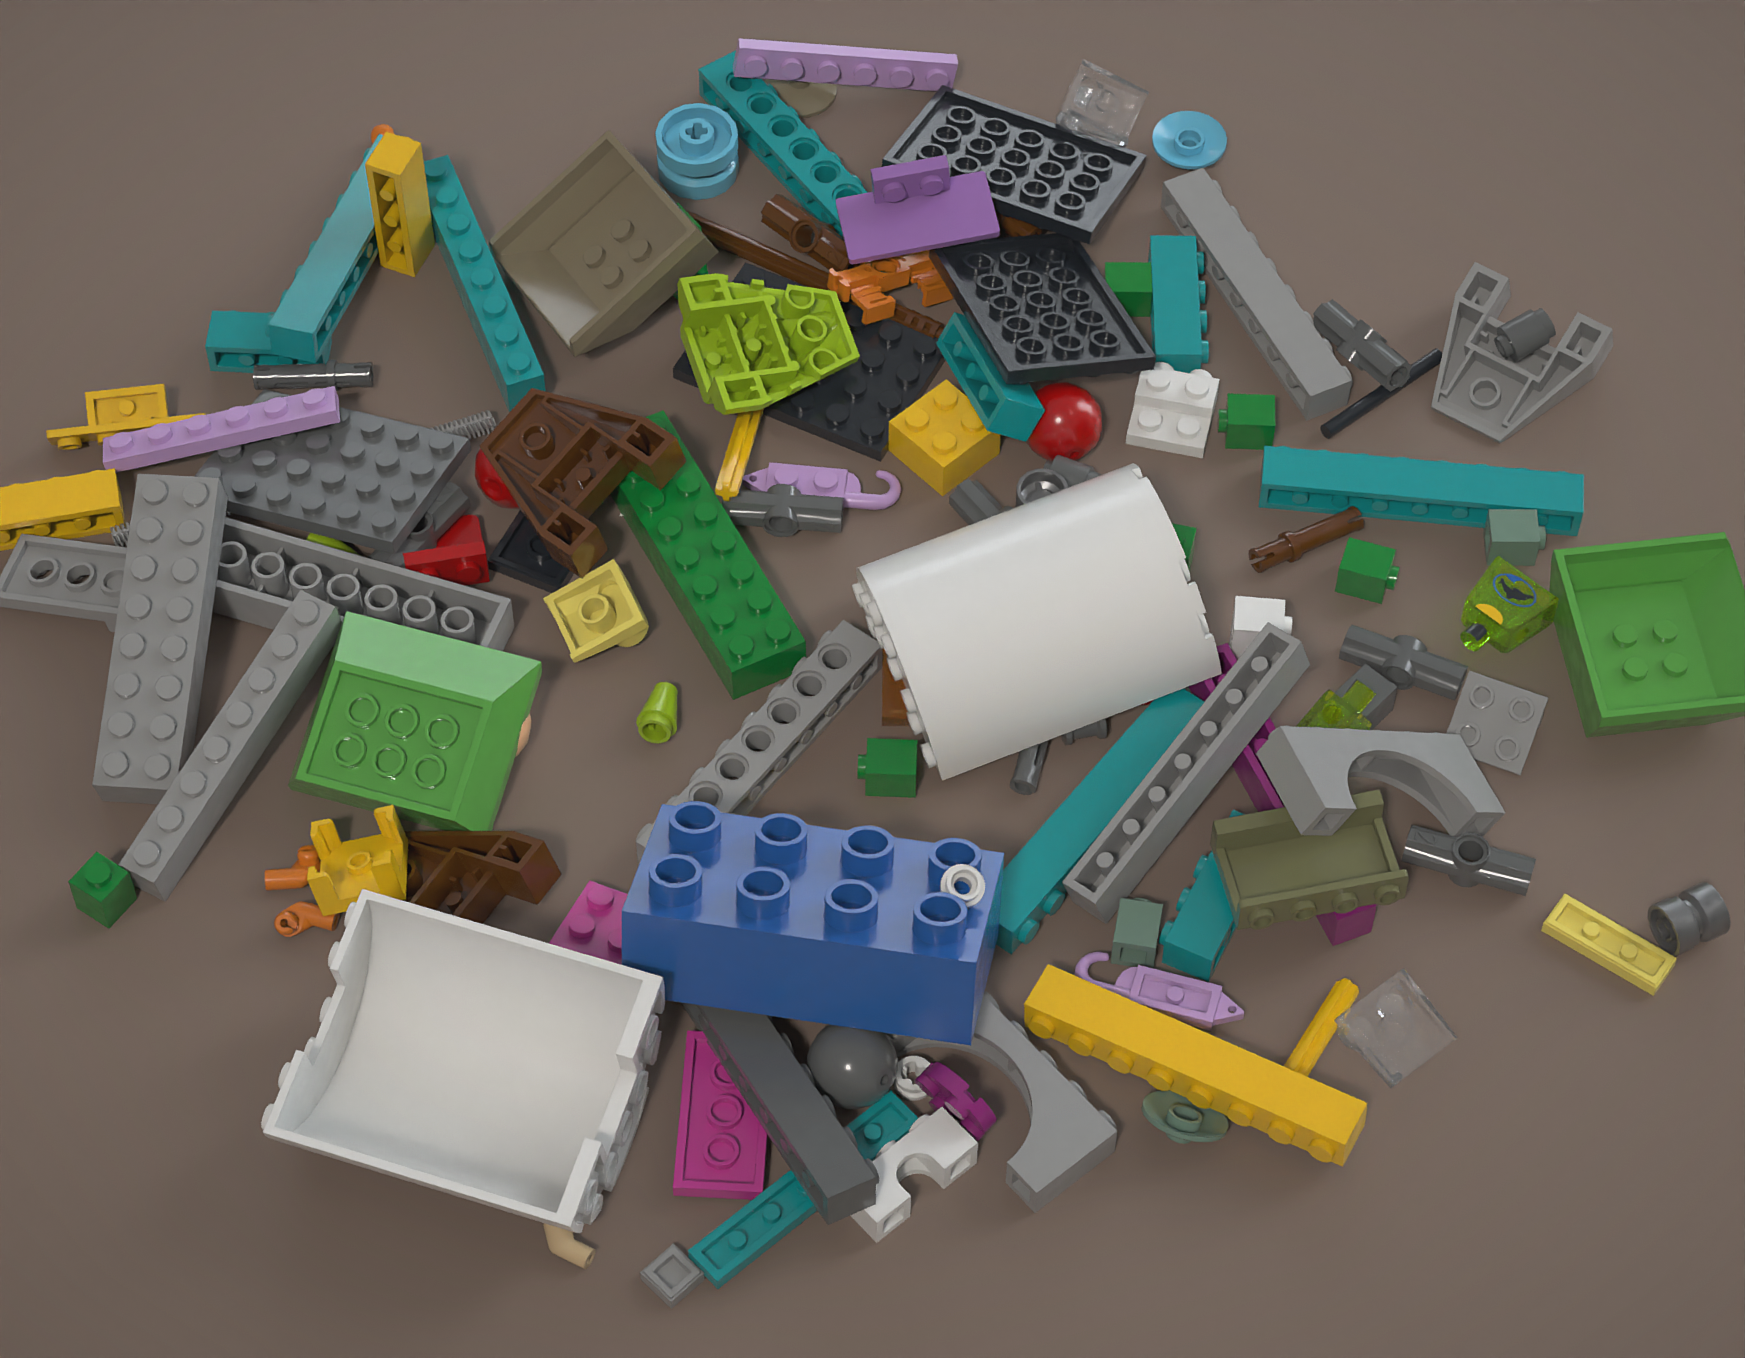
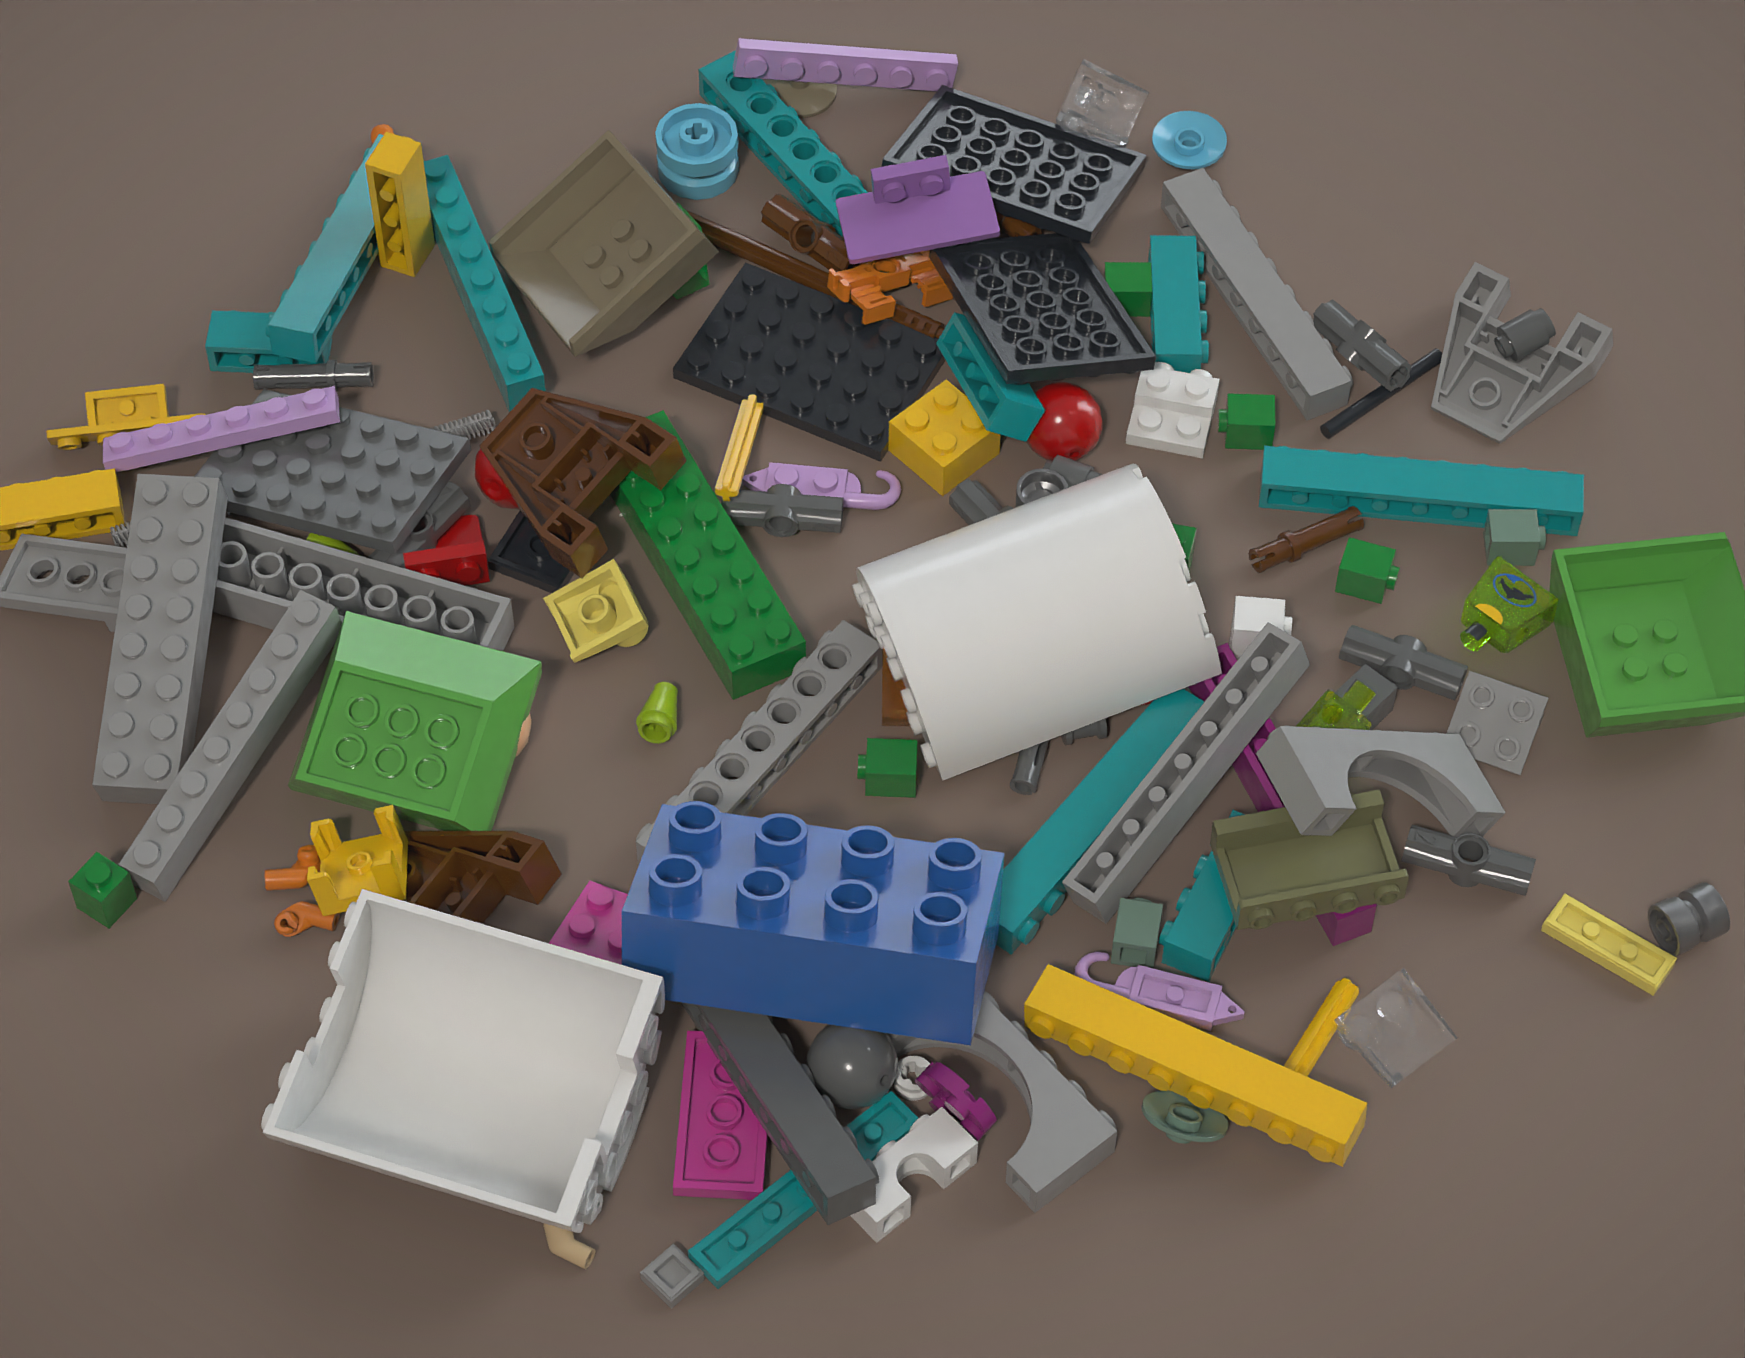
lime wedge [677,273,860,415] -> none
white plate [940,864,985,909] -> none

